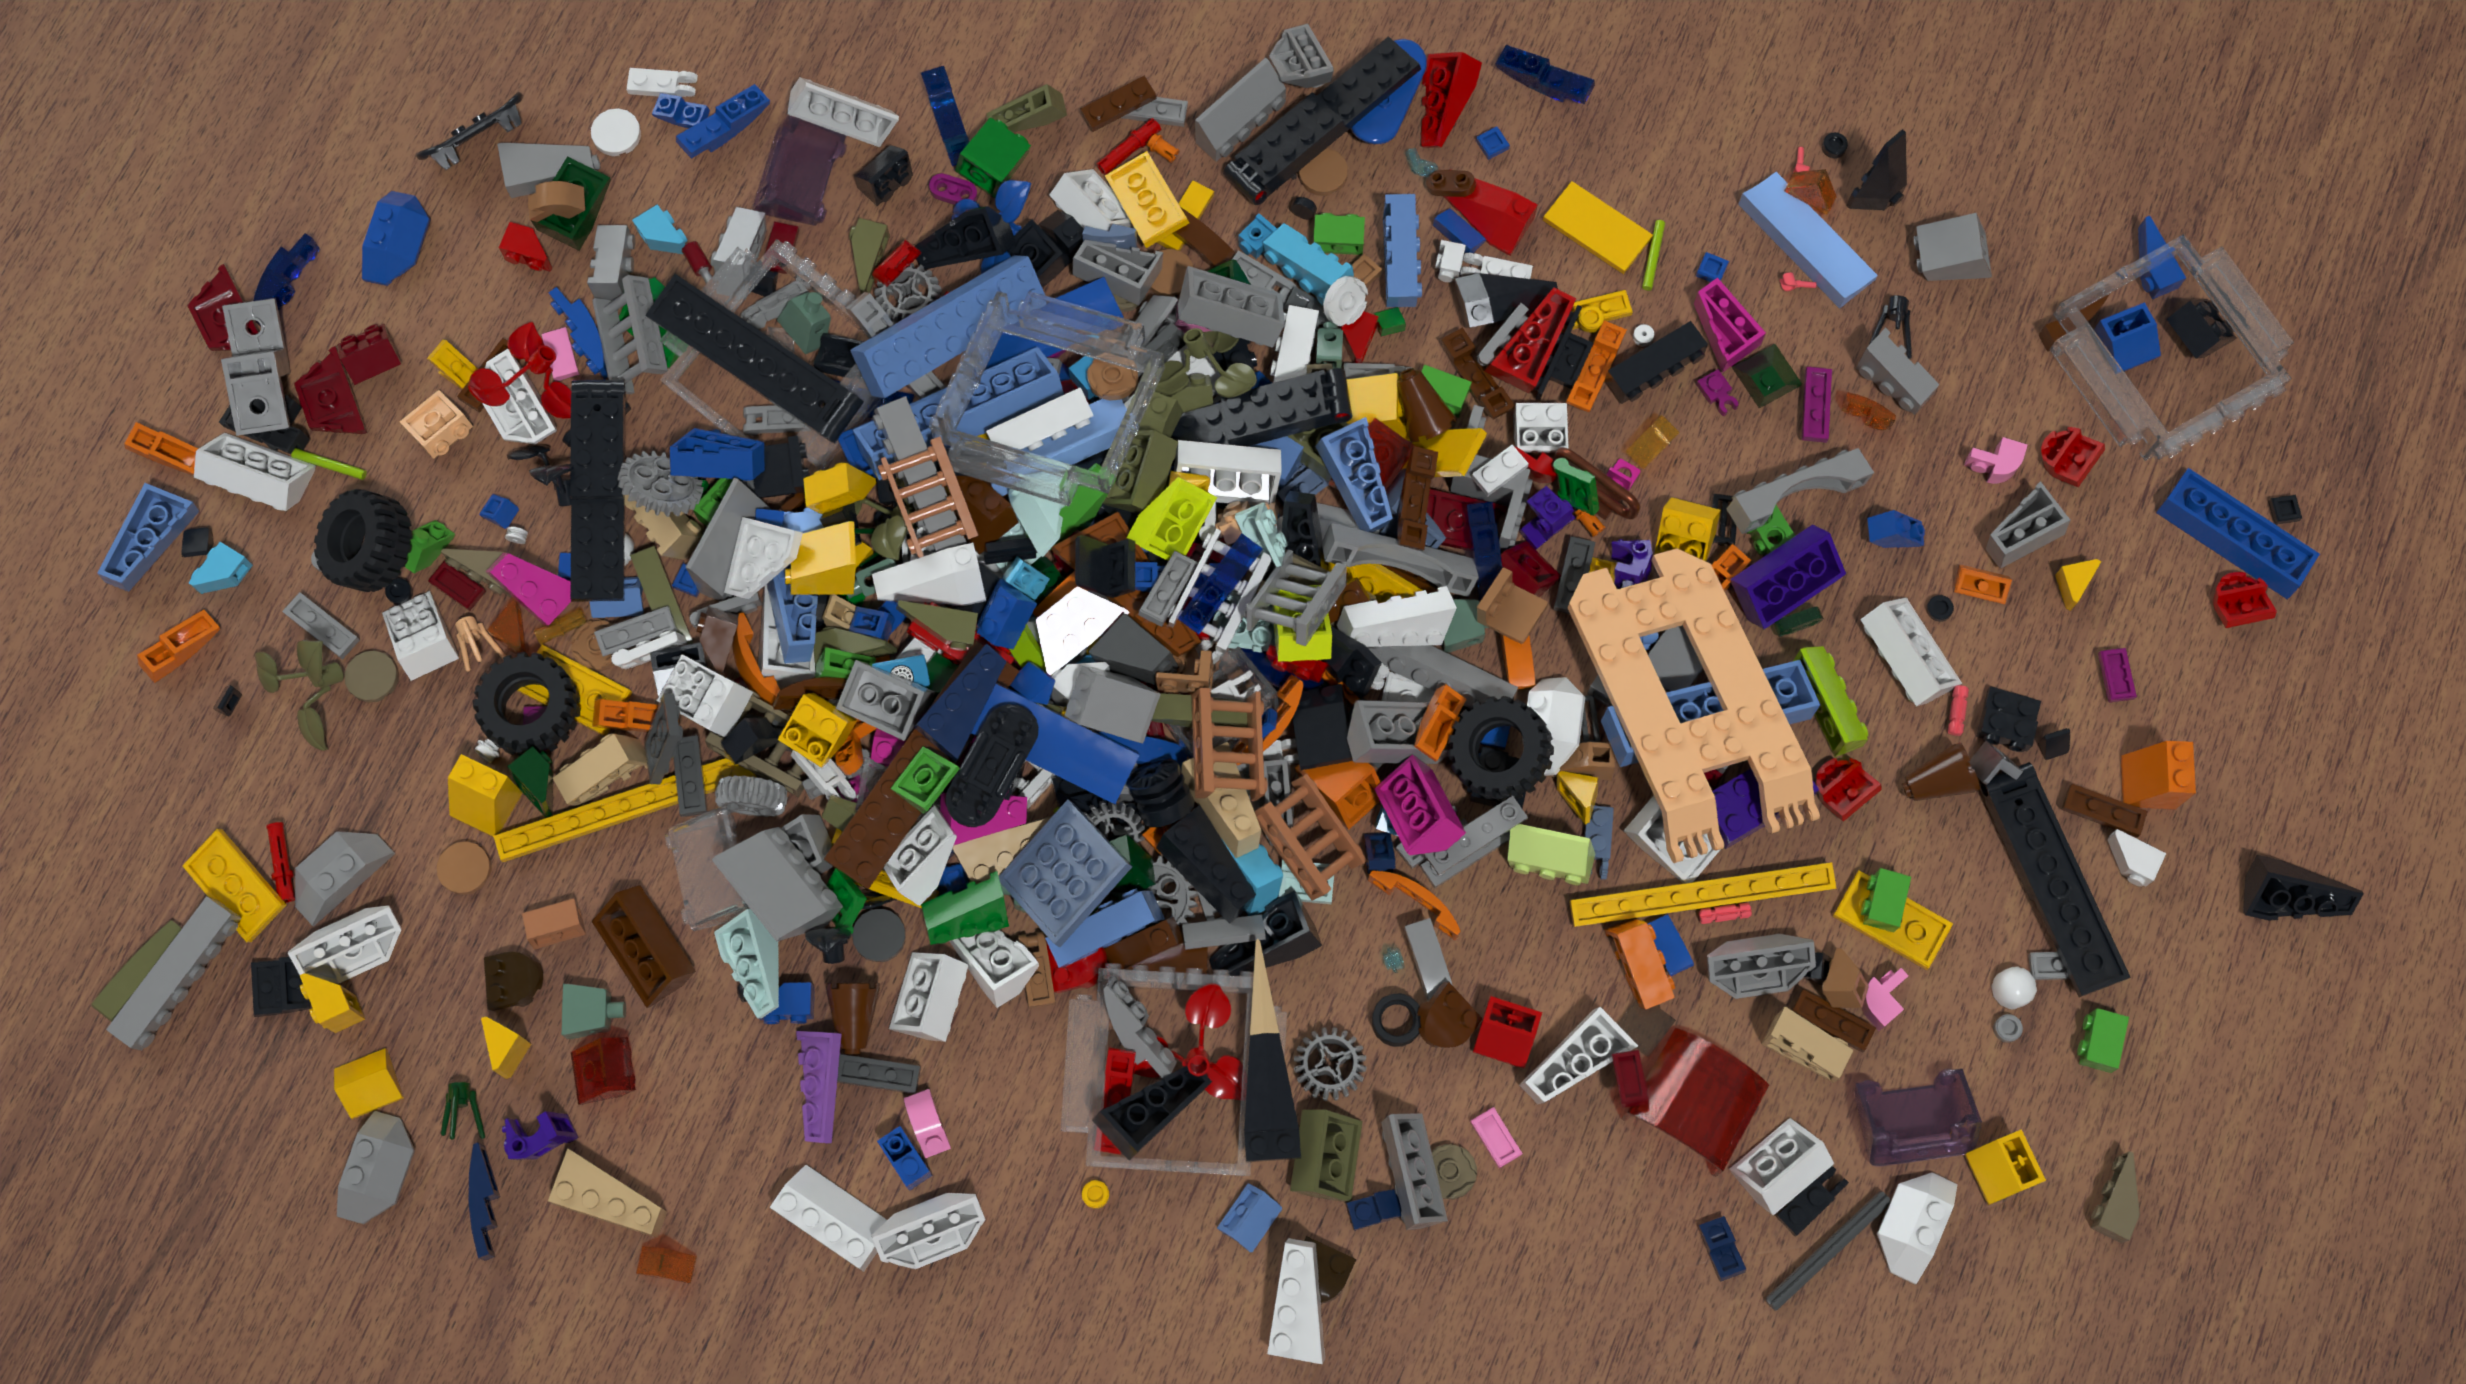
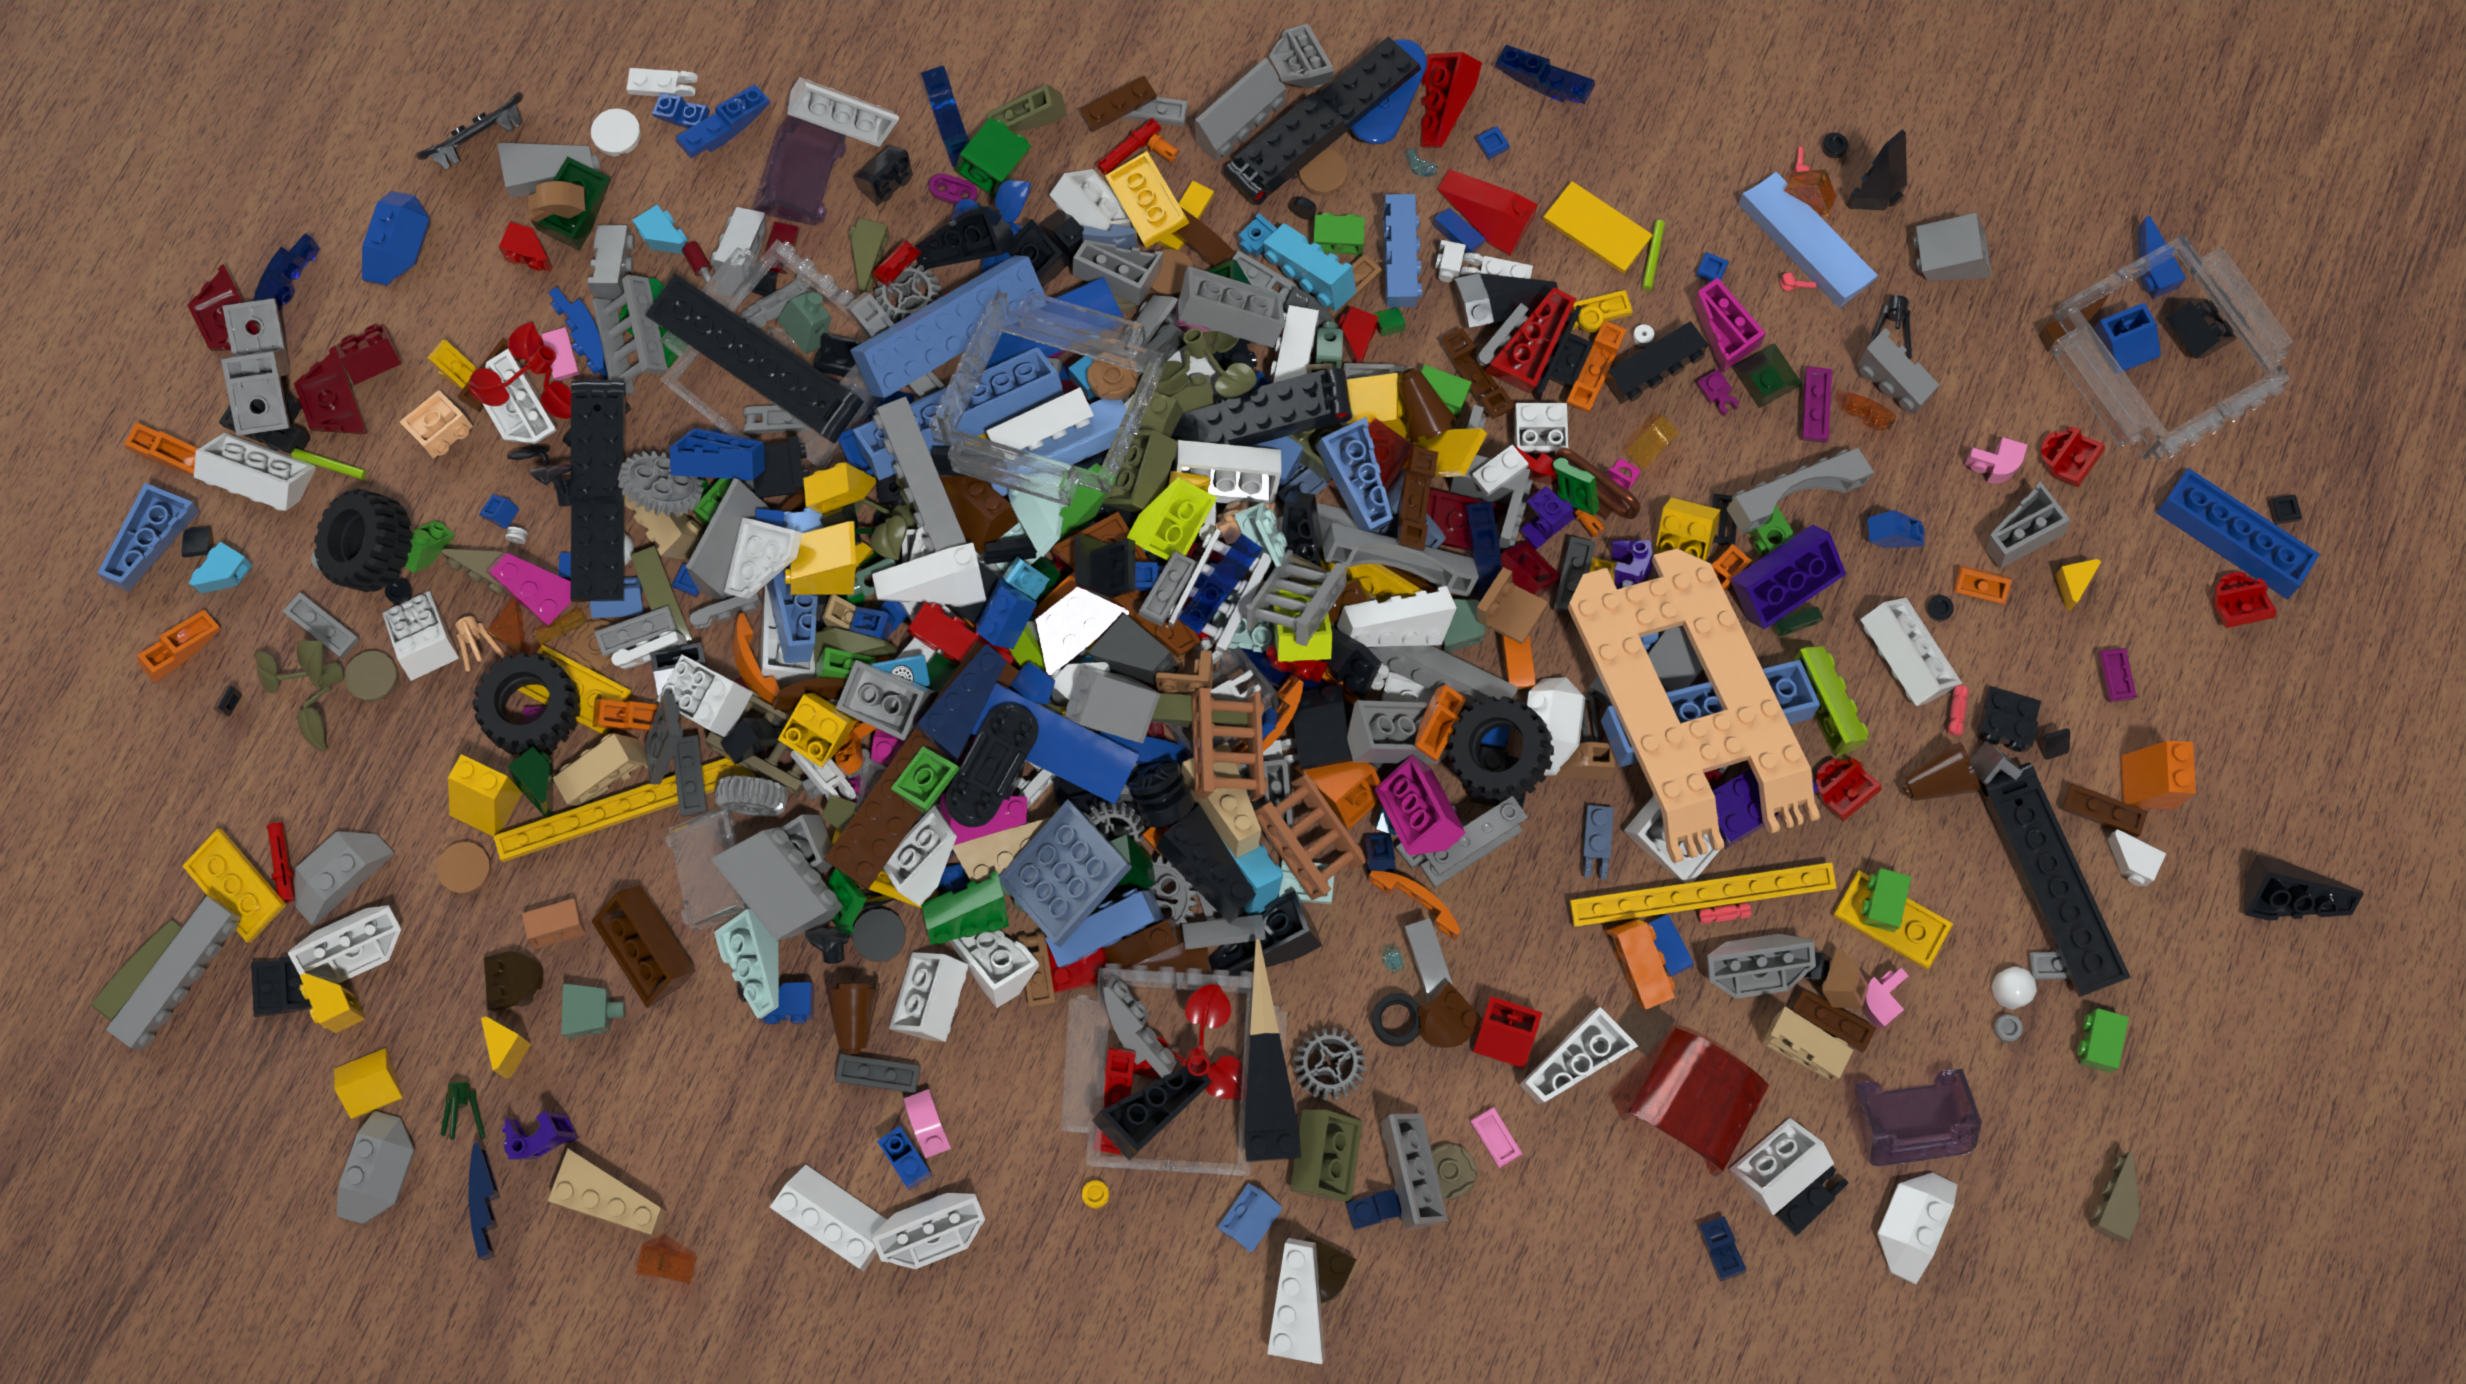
dark red tile [428,561,486,611] -> none
white plate [474,739,499,763] -> none
clear red slope [571,1037,636,1105] -> none
reddish brown slope [696,607,738,674] -> none
medium lavender wing [796,1031,841,1143] -> none
nougat fence [877,437,978,558] -> none
olive slope [896,600,978,651] -> none
white tile [1323,276,1368,326] -> none
reddish brown plate [1426,170,1476,197] -> none
yellowish green slope [1508,824,1596,885] -> none
yellow slope [1557,771,1598,825] -> none
dark red tile [1612,1050,1649,1108] -> none
dark grey axle [1765,1191,1891,1311] -> none
yellow slope [1964,1129,2046,1205] -> none

